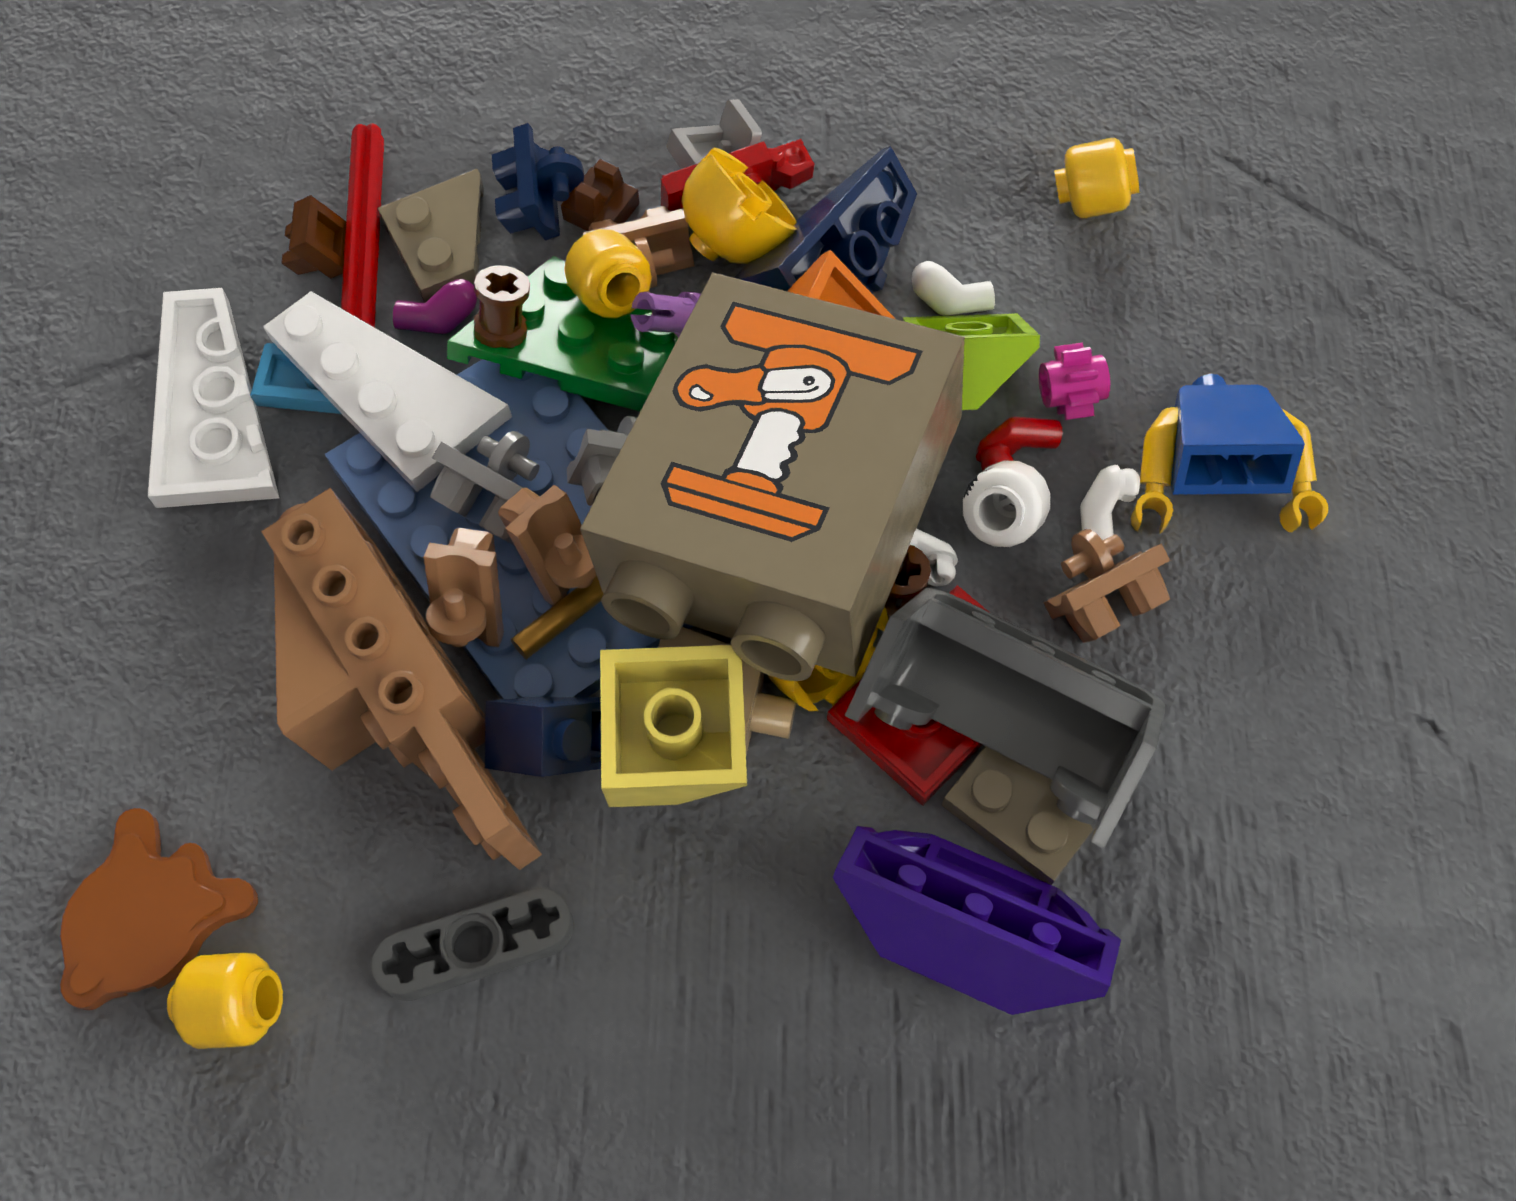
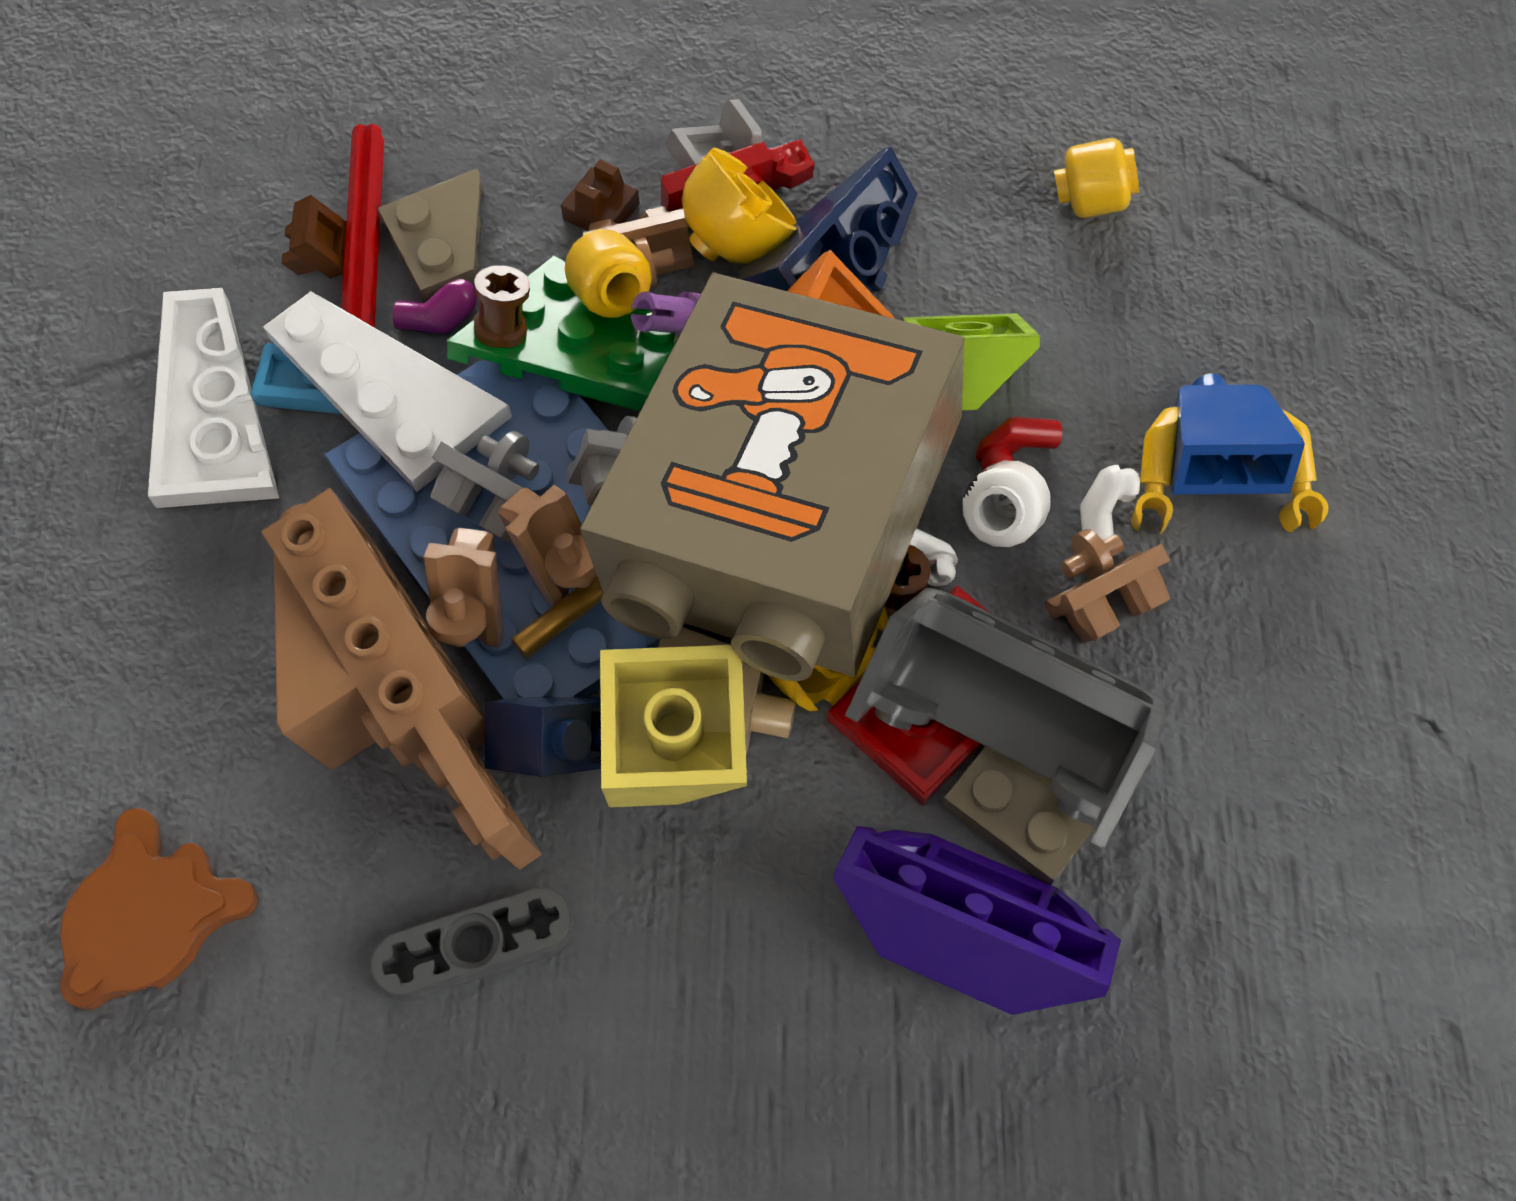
yellow head [167,953,283,1049] -> none
dark blue hips [492,123,584,241] -> none
white arm [912,261,995,316] -> none
dark pink gear [1038,342,1110,420] -> none

